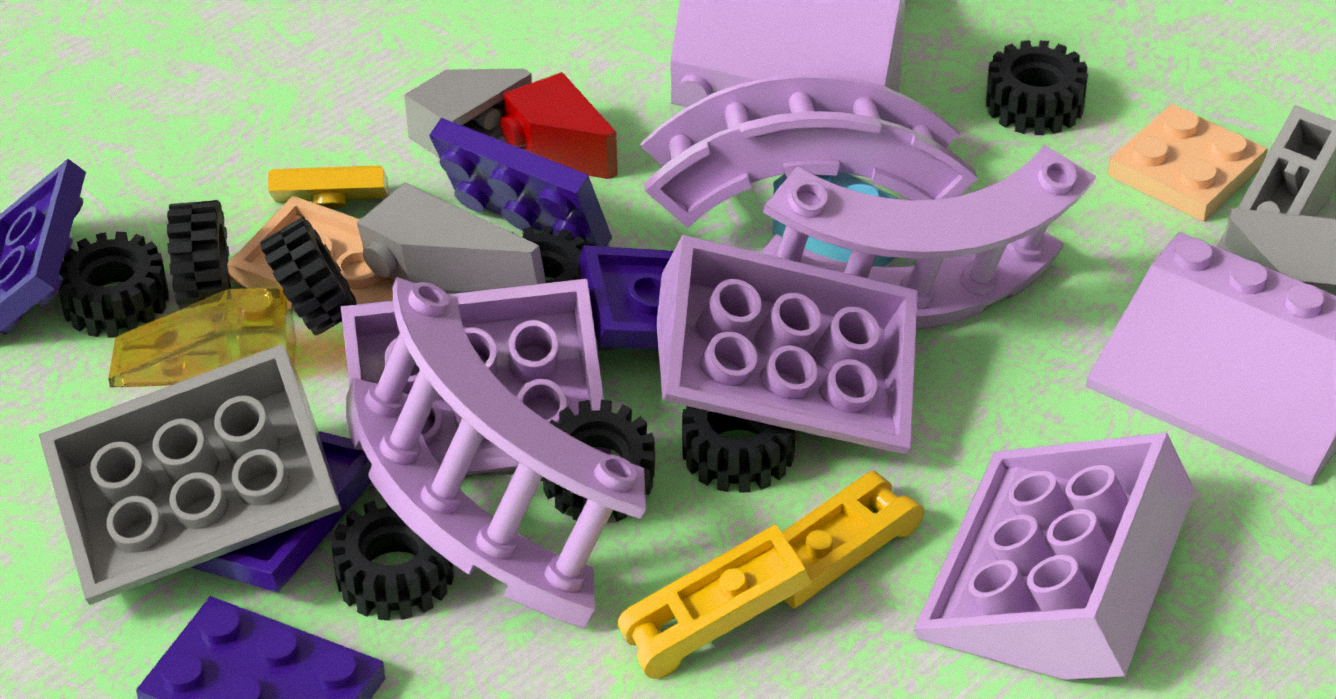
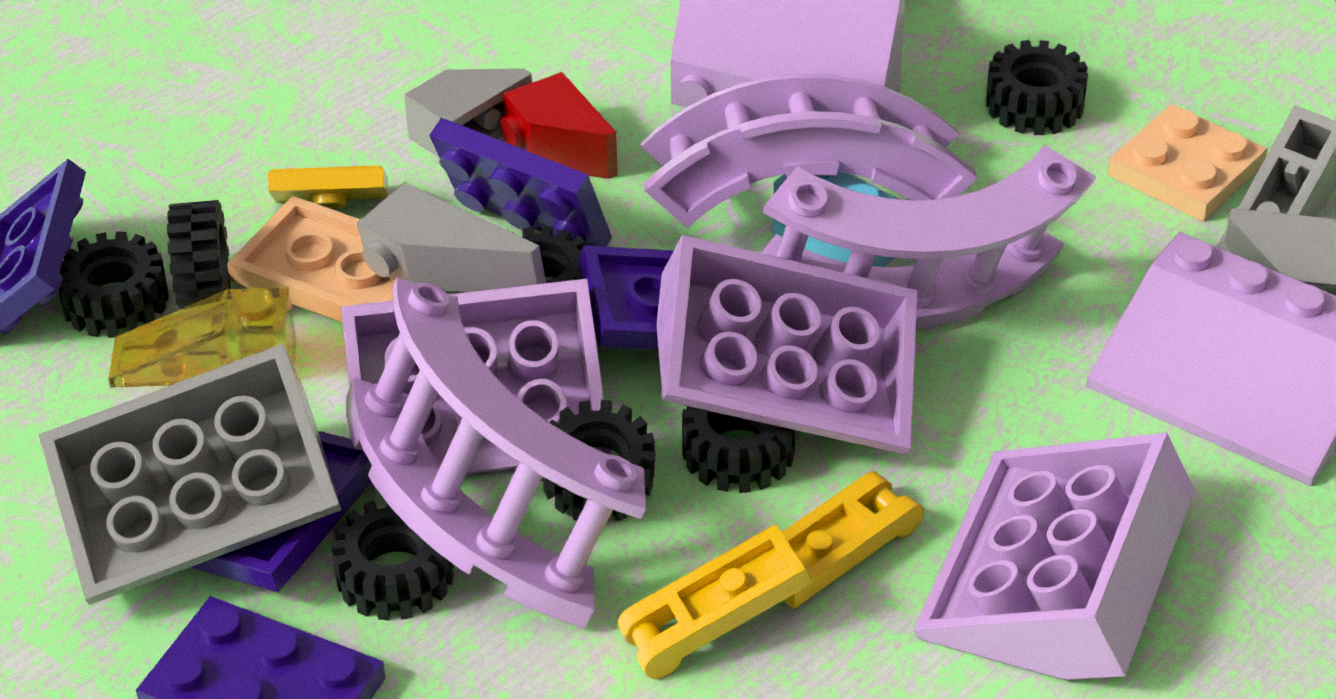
black tyre [260,217,358,336] -> none

